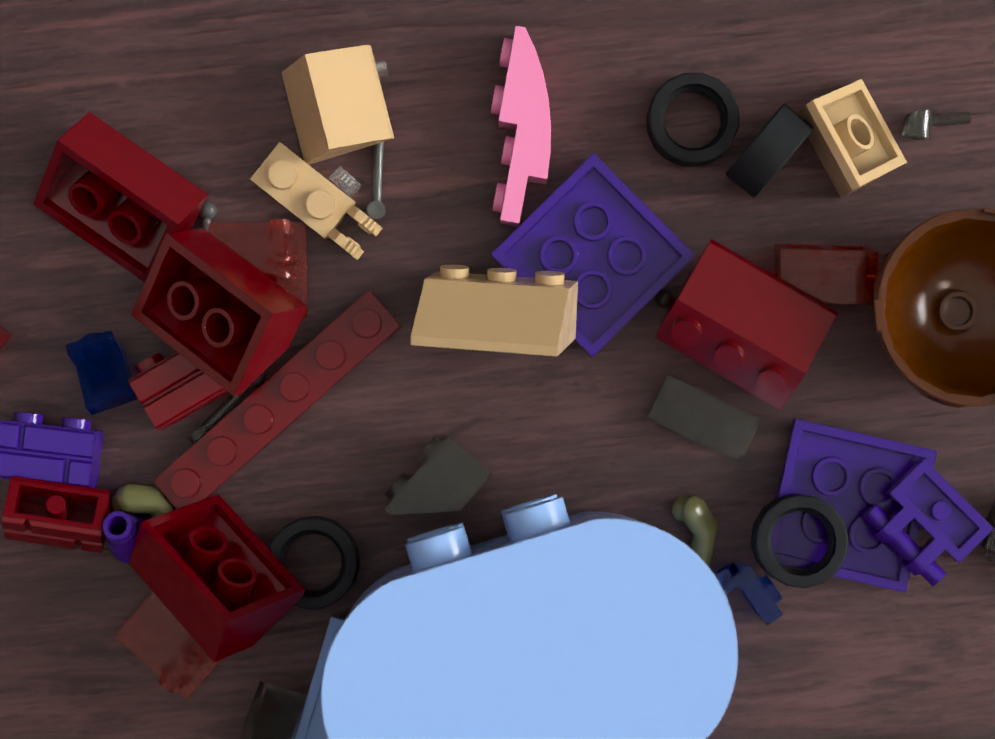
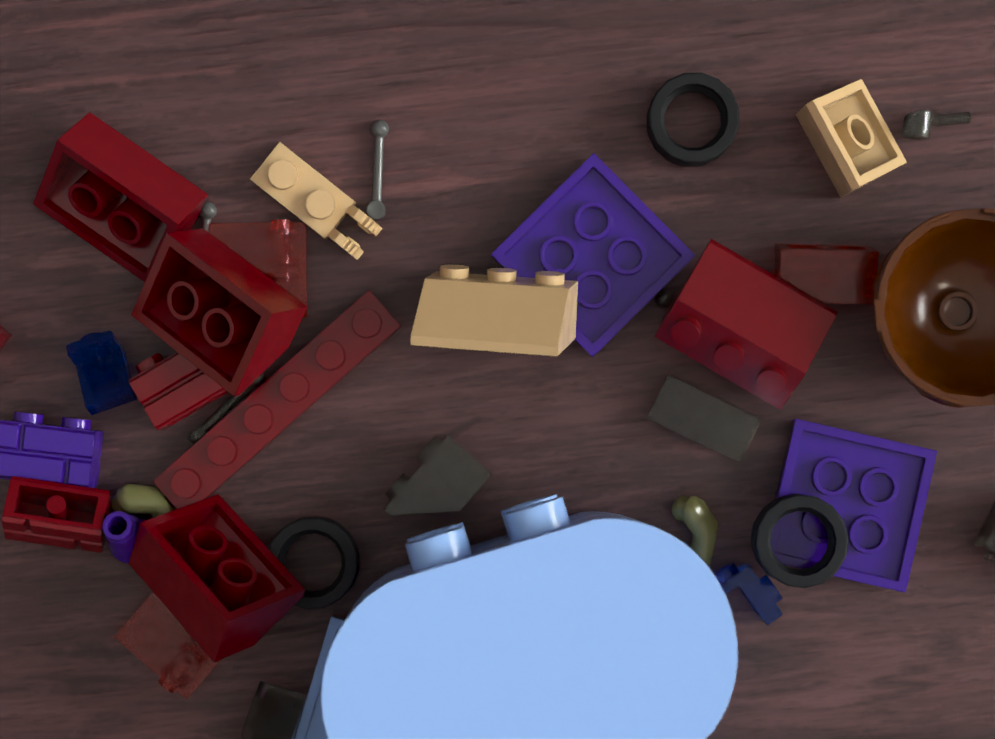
tan slope [281,45,394,165] -> none
clear piece [329,166,362,198] -> none
clear piece [375,60,389,79] -> none
bright pink slope [491,26,551,228] -> none
black tyre [725,104,813,198] -> none
dark purple plate [863,458,994,586] -> none

